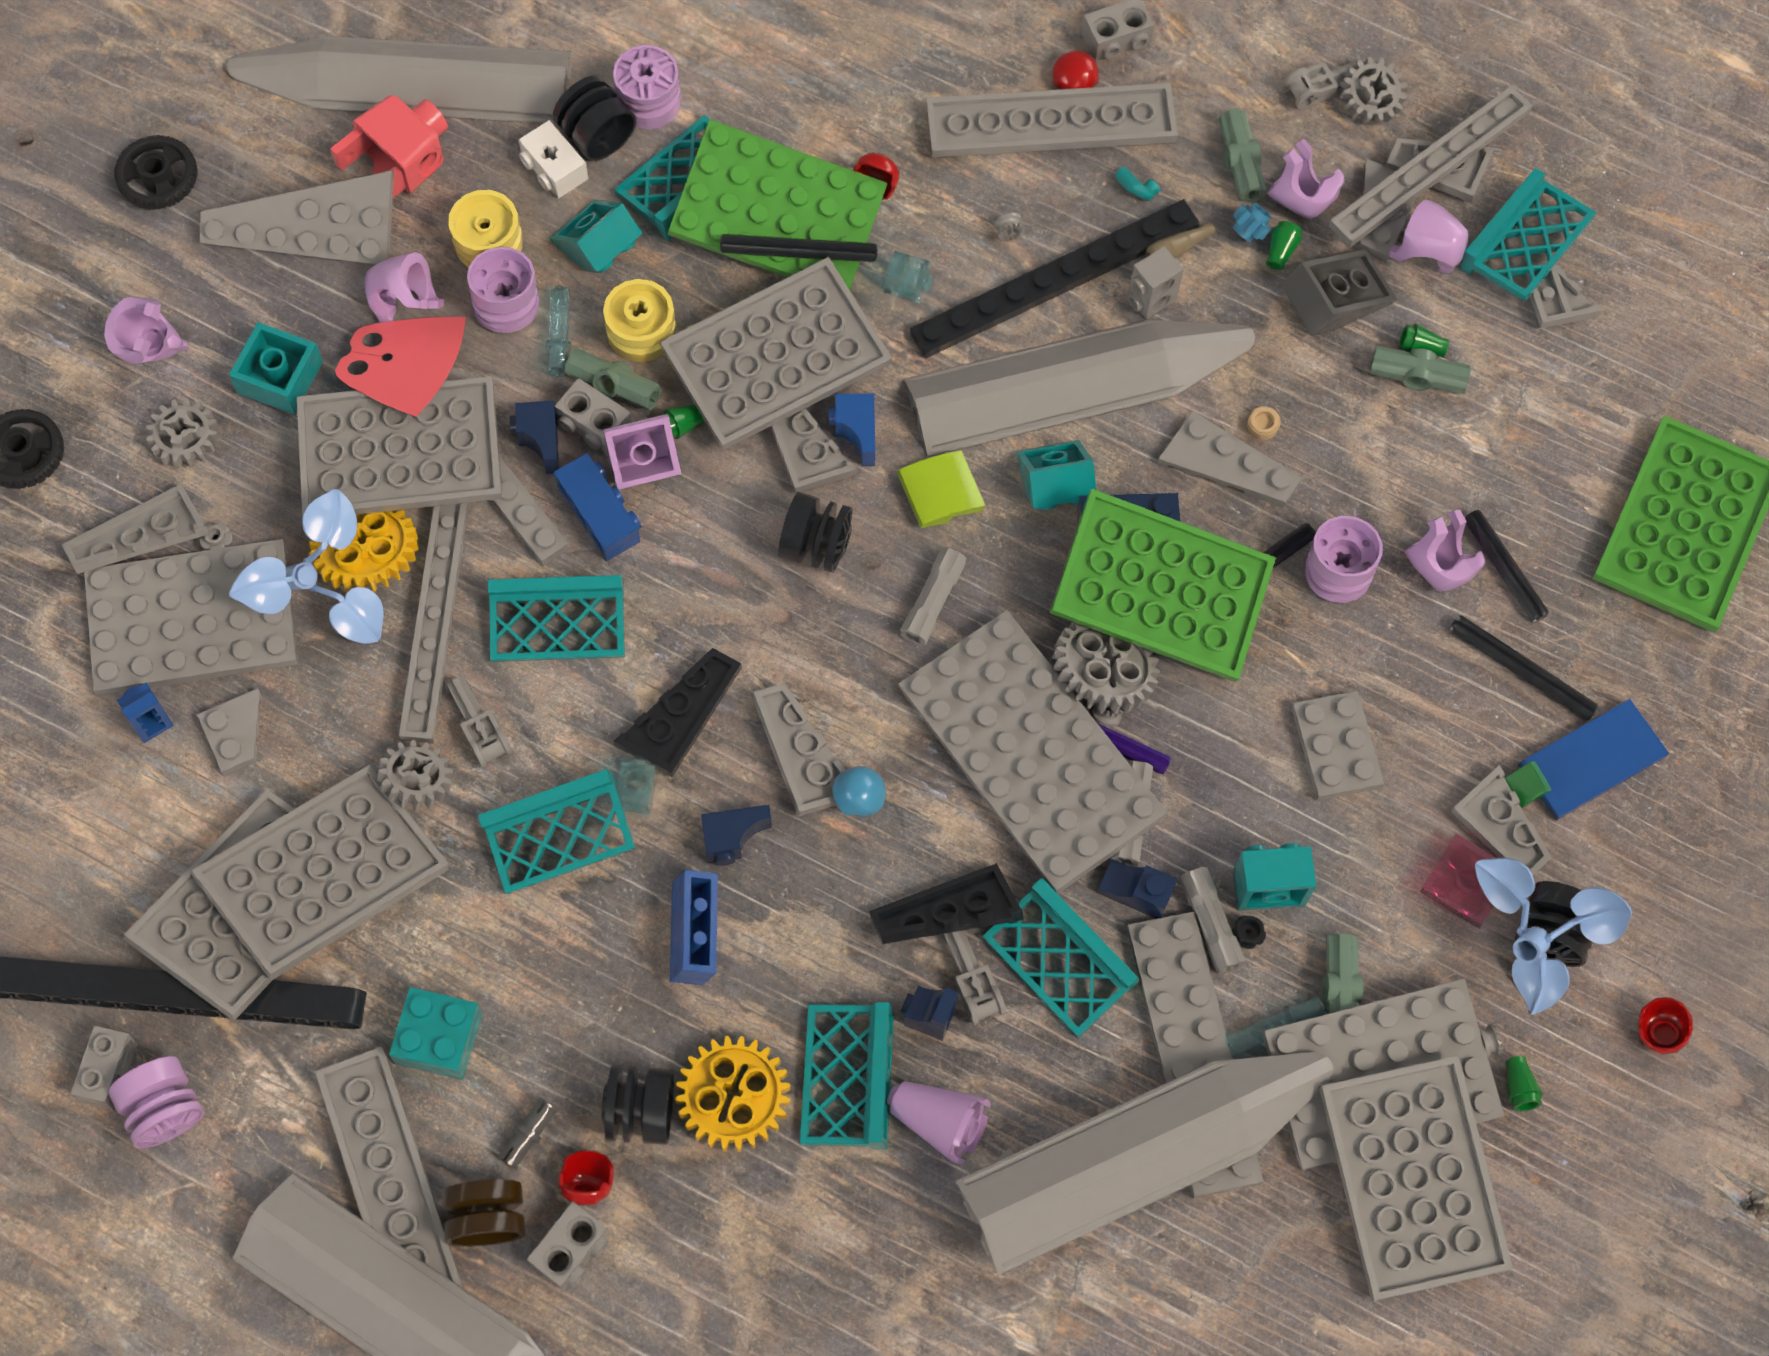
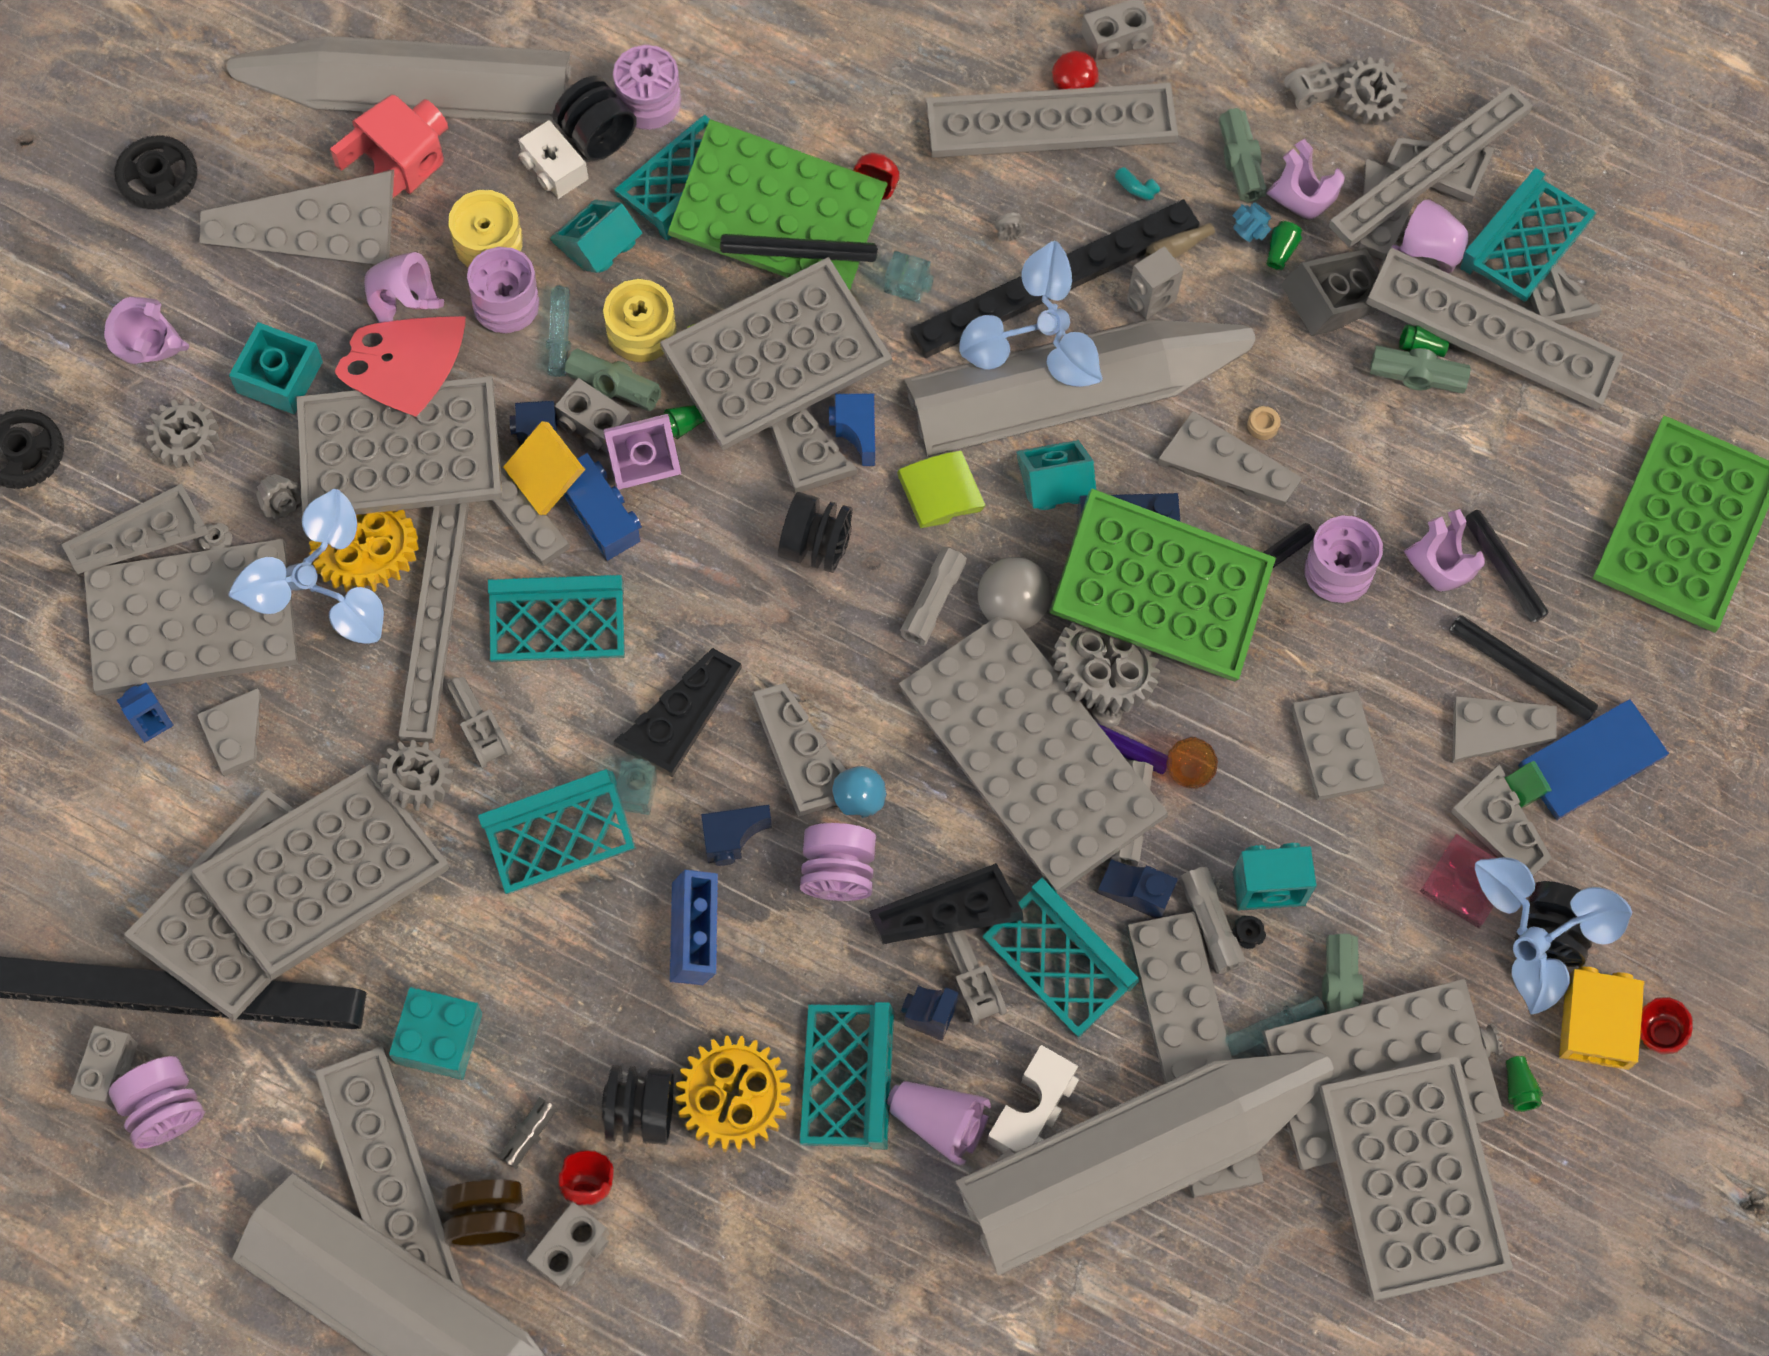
none -> light grey piece [256,474,301,520]
none -> yellow tile [503,421,585,515]
none -> lavender wheel [800,823,876,901]
none -> light blue plant [959,241,1103,387]
none -> light grey piece [977,557,1052,630]
none -> white arch [986,1045,1079,1153]
none -> clear orange hair [1166,737,1218,789]
none -> light grey plate [1365,247,1624,410]
none -> light grey wing [1452,696,1557,764]
none -> yellow brick [1559,966,1644,1070]

